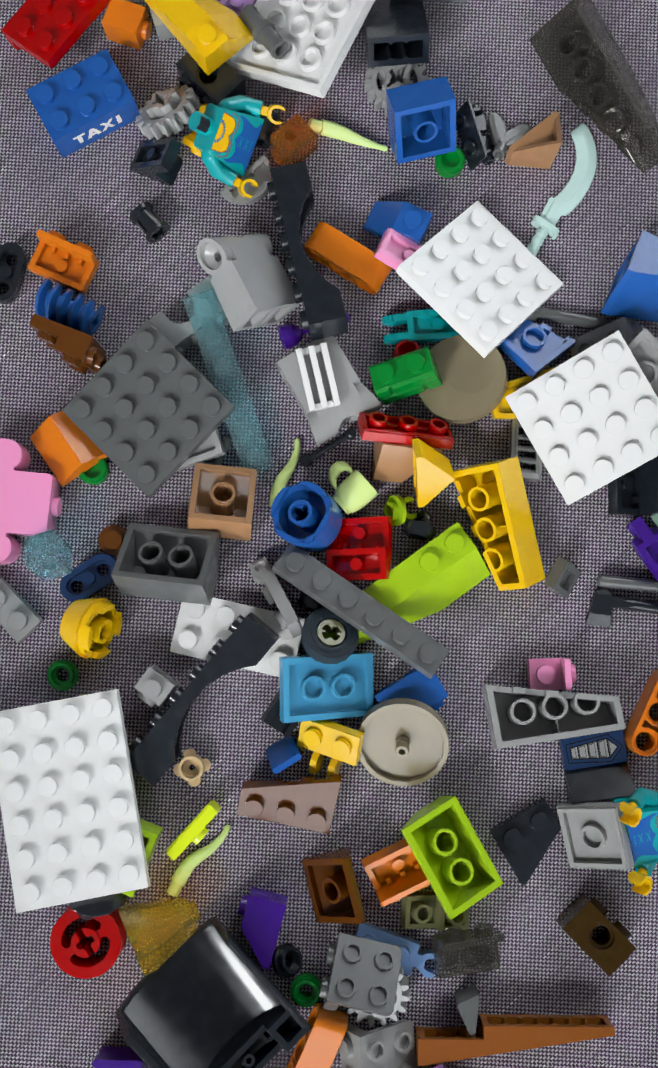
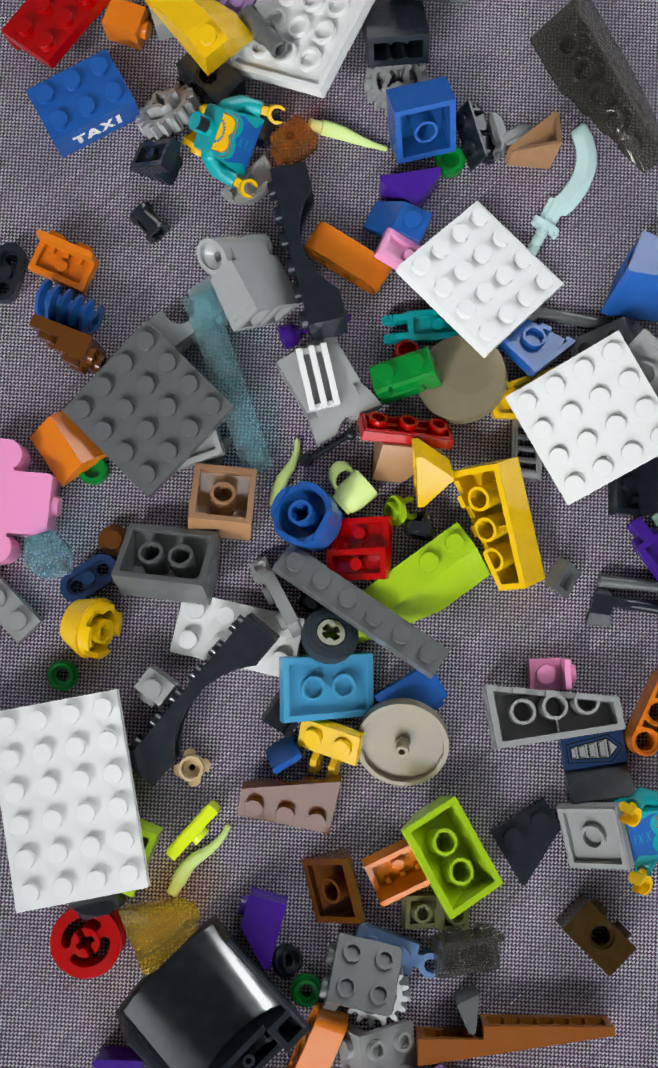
none -> dark purple slope [378,167,441,208]

